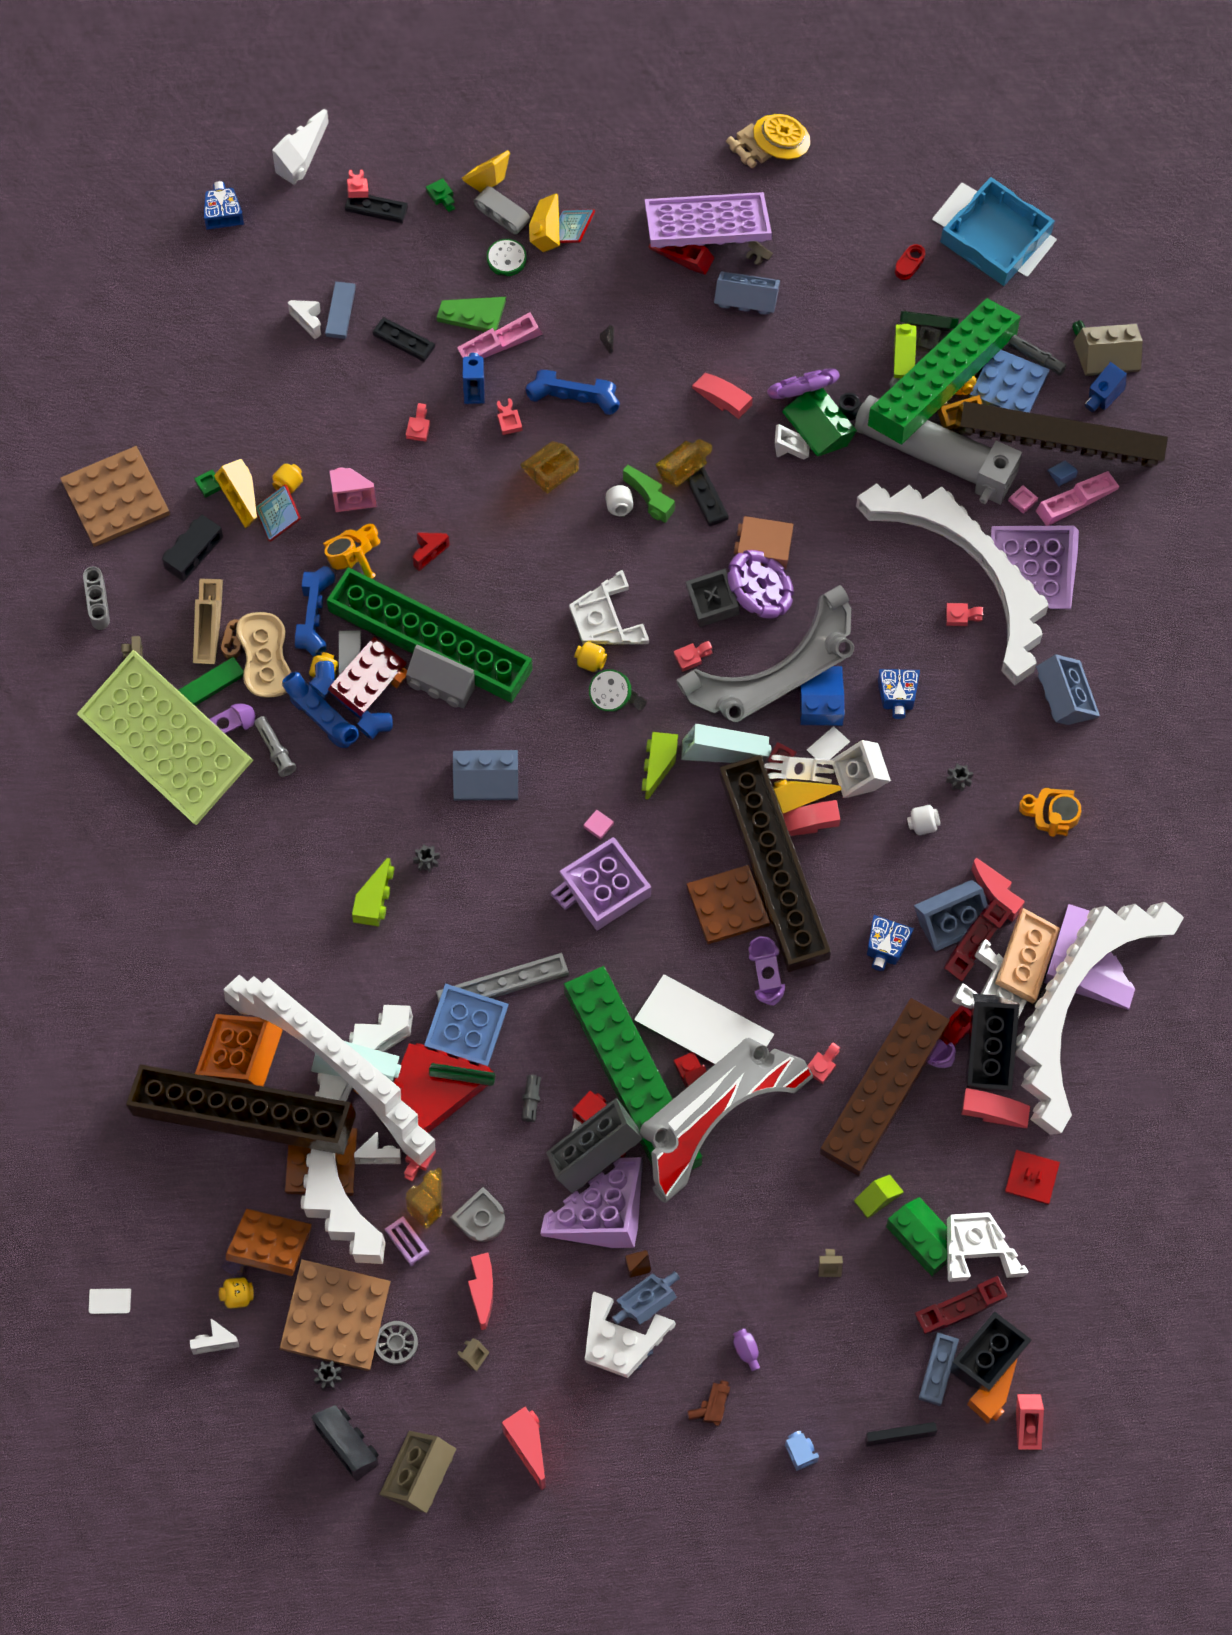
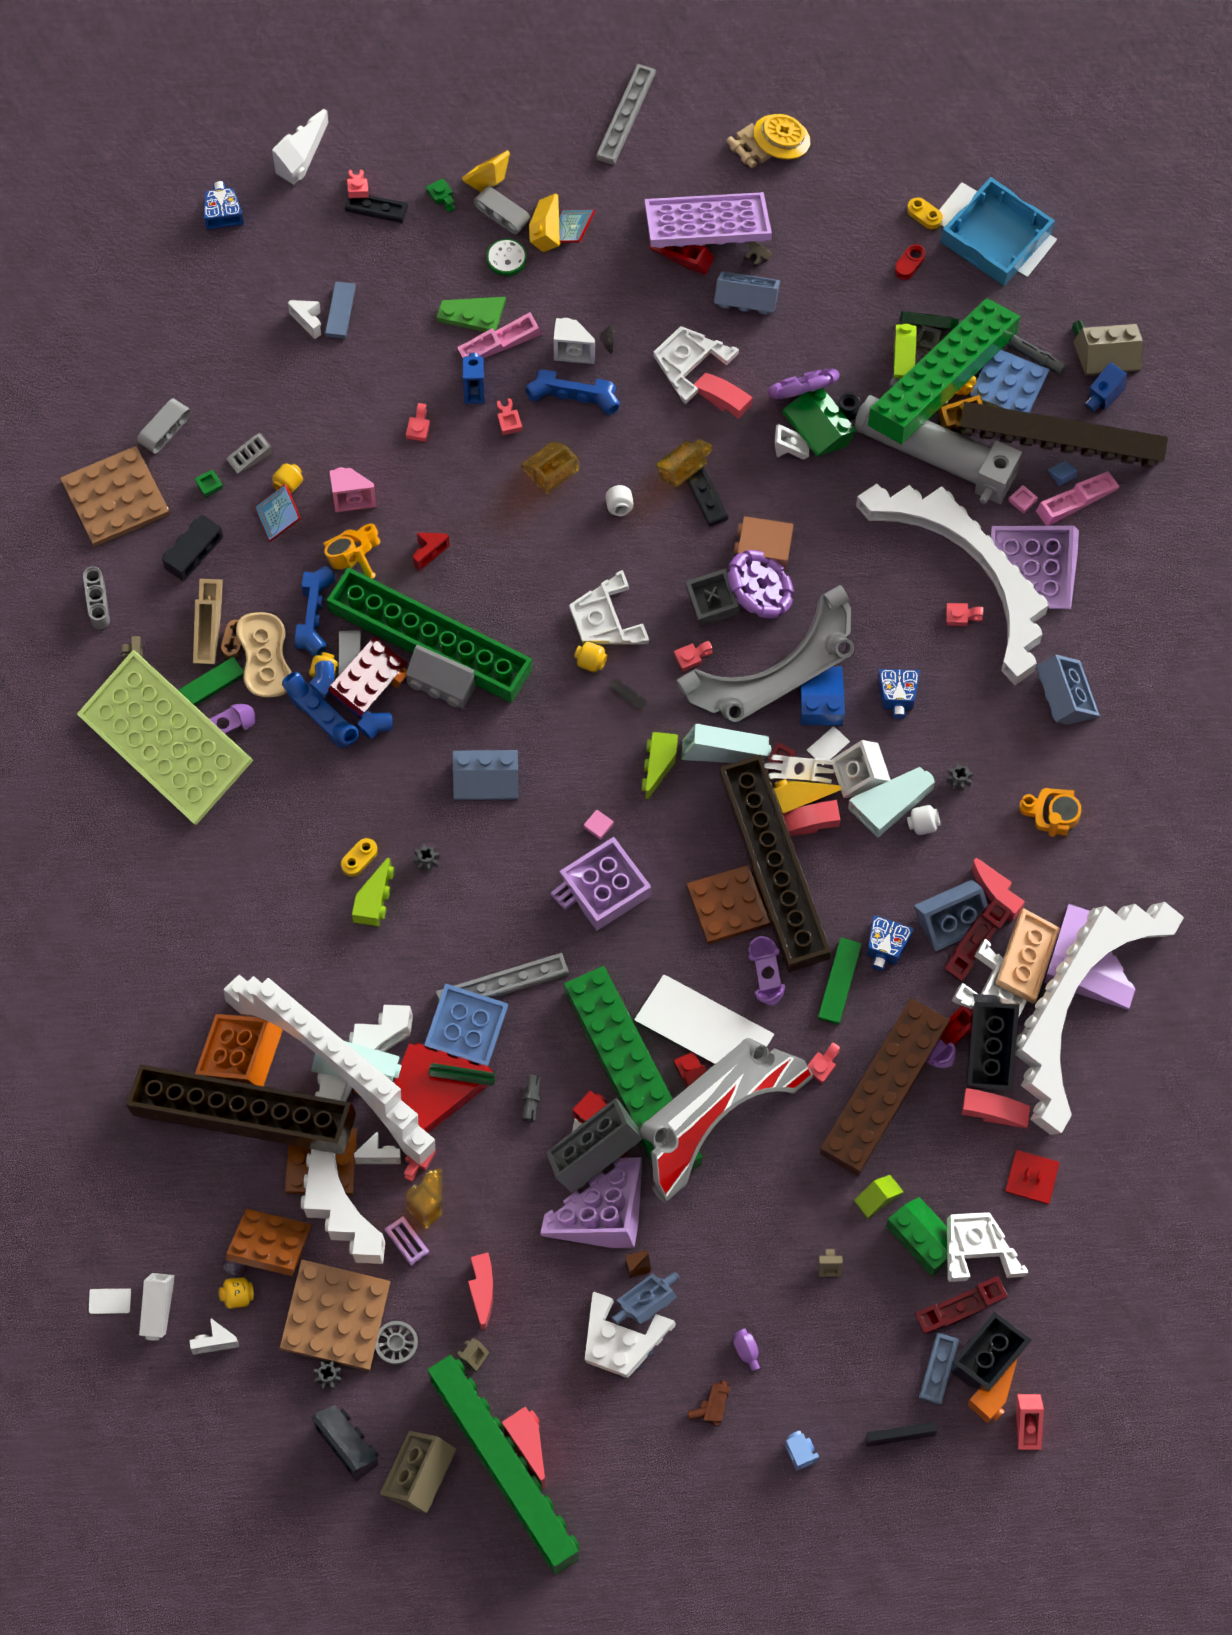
yellow slope [214,459,257,528] -> none
light grey pin [254,716,297,777] -> none
black tile [372,317,435,362] -> none
light grey tile [450,1187,505,1242] -> none
white tile [589,669,631,712] -> none
bright green slope [623,464,675,523] -> none
none -> light grey beam [137,399,191,454]
none -> white slope [139,1273,175,1340]
none -> light grey slope [226,433,272,475]
none -> yellow plate [341,838,378,877]
none -> green brick [427,1355,580,1575]
none -> white slope [554,318,595,364]
none -> light grey tile [596,64,656,165]
none -> white wing [653,326,739,404]
none -> green tile [818,938,862,1025]
none -> light aqua slope [848,767,935,838]
none -> yellow plate [907,198,943,230]

